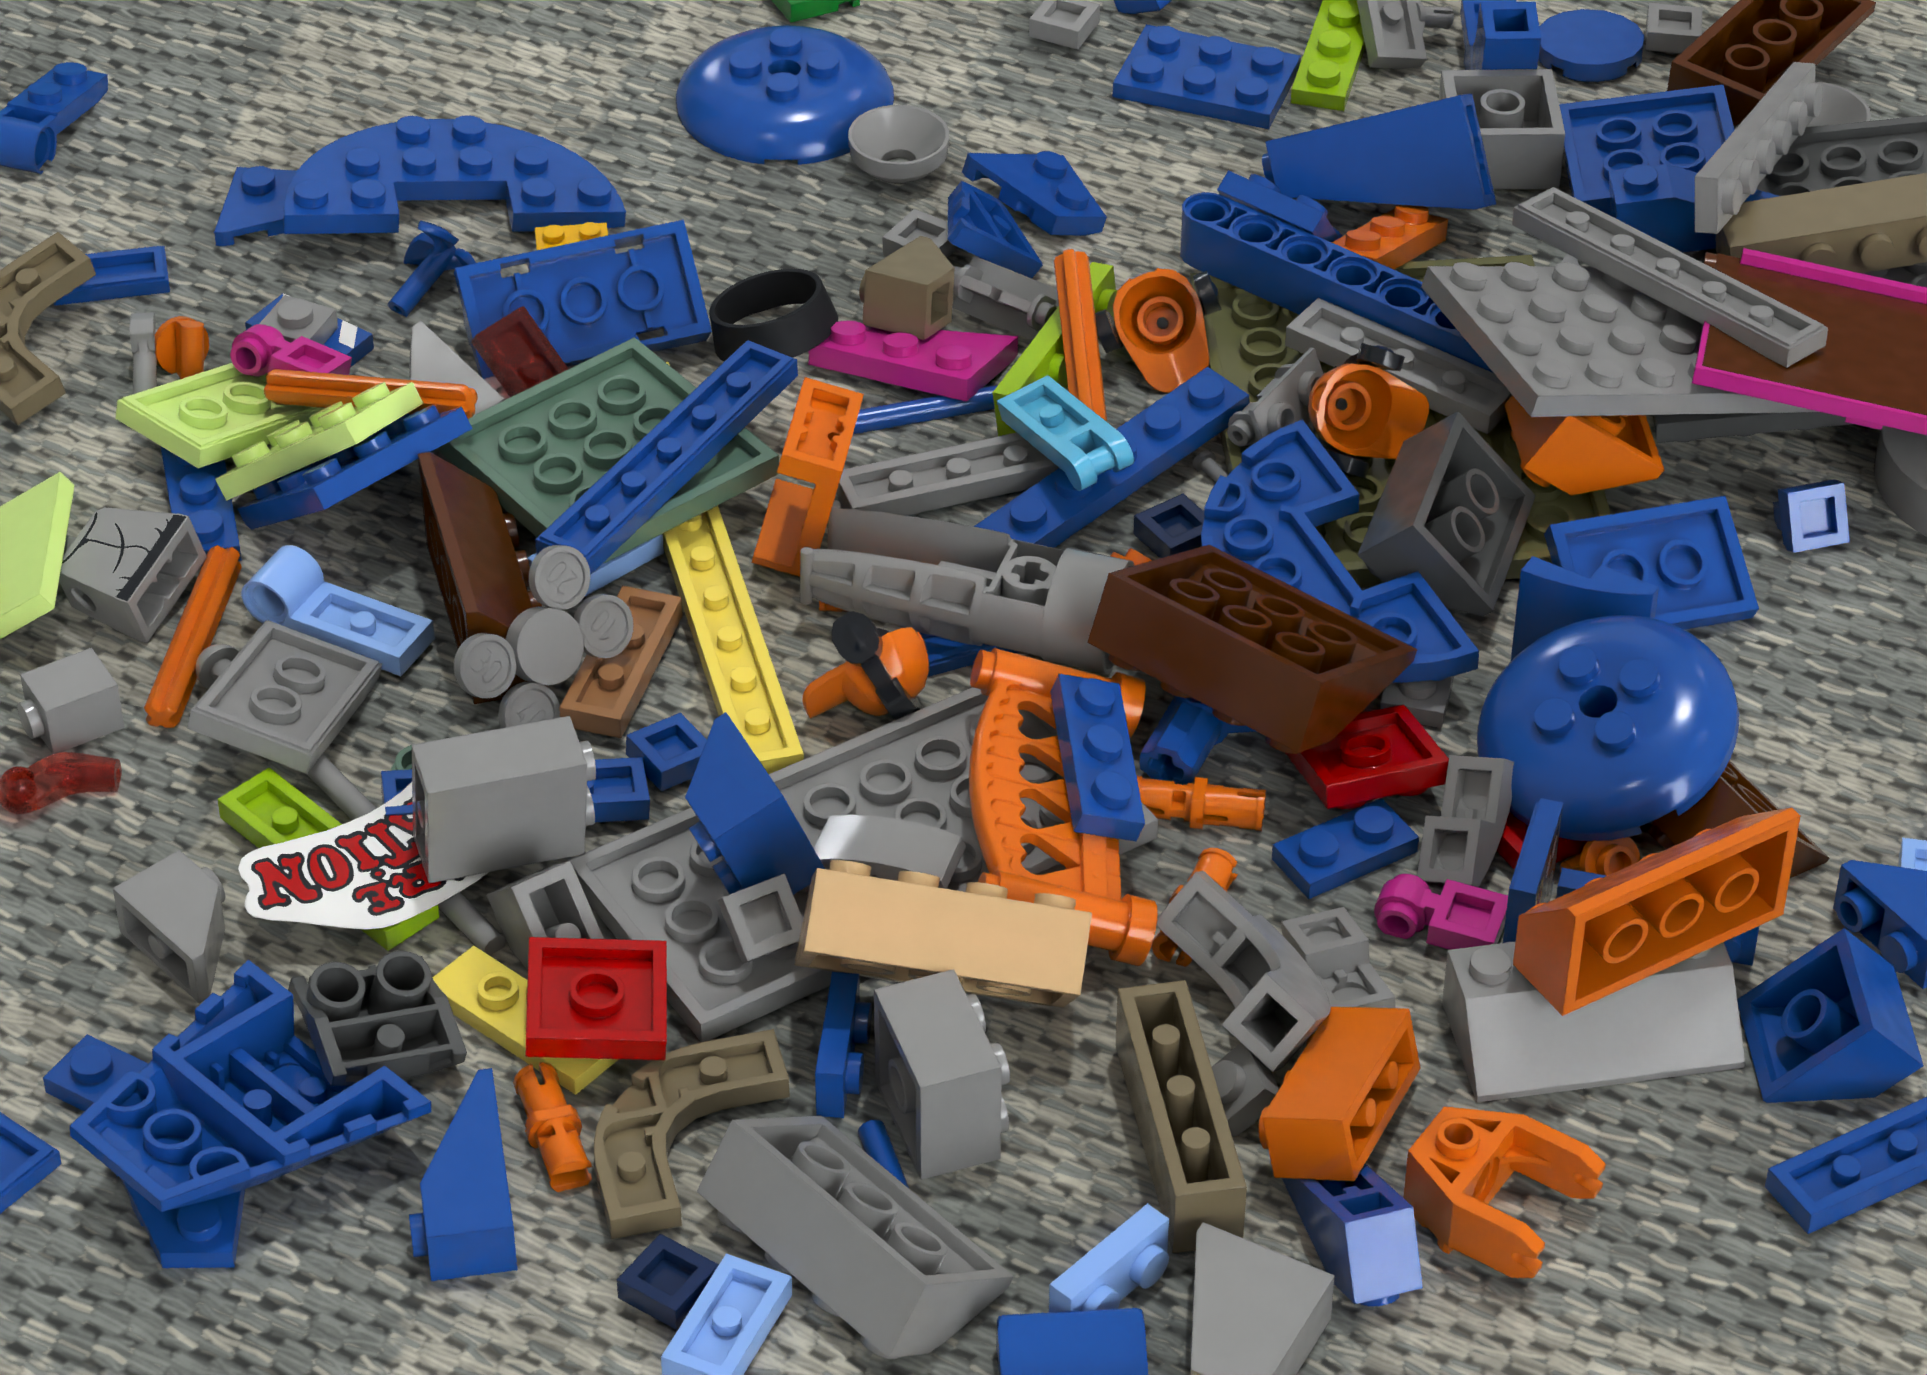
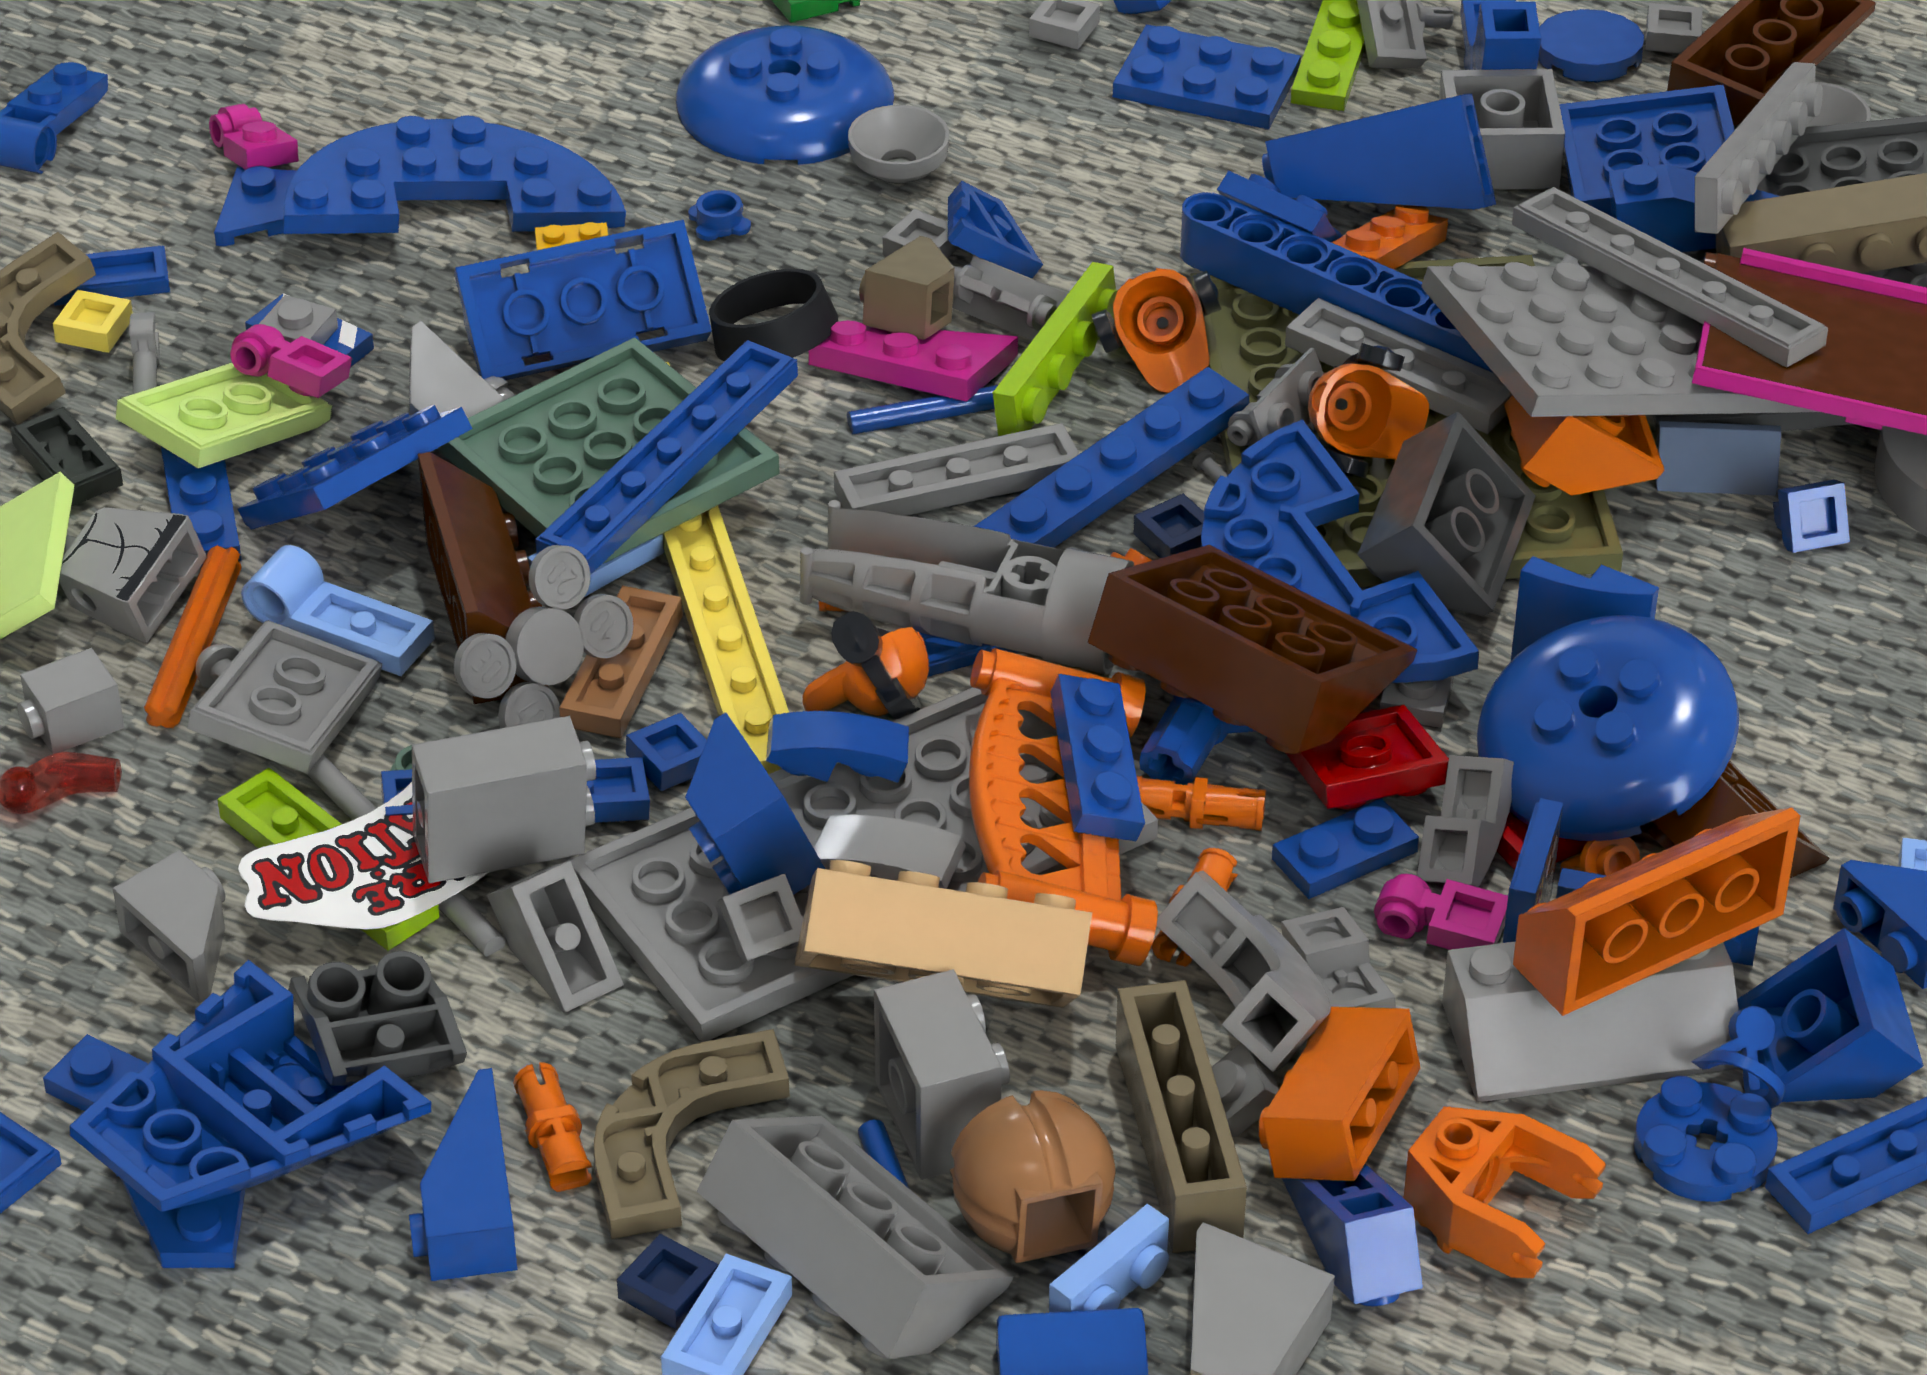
orange plate [155,316,209,379] -> none
yellowish green plate [215,382,424,501] -> none
orange axle [264,369,478,419] -> none
blue plant [388,220,476,317] -> none
light yellow plate [432,945,619,1095] -> none
clear red plate [471,306,568,397] -> none
red plate [525,937,667,1060] -> none
orange window [751,377,864,577] -> none
blue plate [815,972,872,1118] -> none
blue wing [962,151,1107,236] -> none
medium azure plate [997,375,1134,491] -> none
orange axle [1054,249,1107,422] -> none
blue plate [1544,495,1759,630] -> none
none -> pearl dark grey plate [10,407,123,507]
none -> light yellow plate [53,290,133,353]
none -> dark pink plate [209,103,299,170]
none -> blue plate [688,190,751,241]
none -> blue slope [766,711,909,783]
none -> medium nougat piece [950,1090,1116,1264]
none -> blue plate [1634,1076,1778,1202]
none -> sand blue slope [1655,421,1781,496]
none -> blue piece [1691,1006,1786,1108]

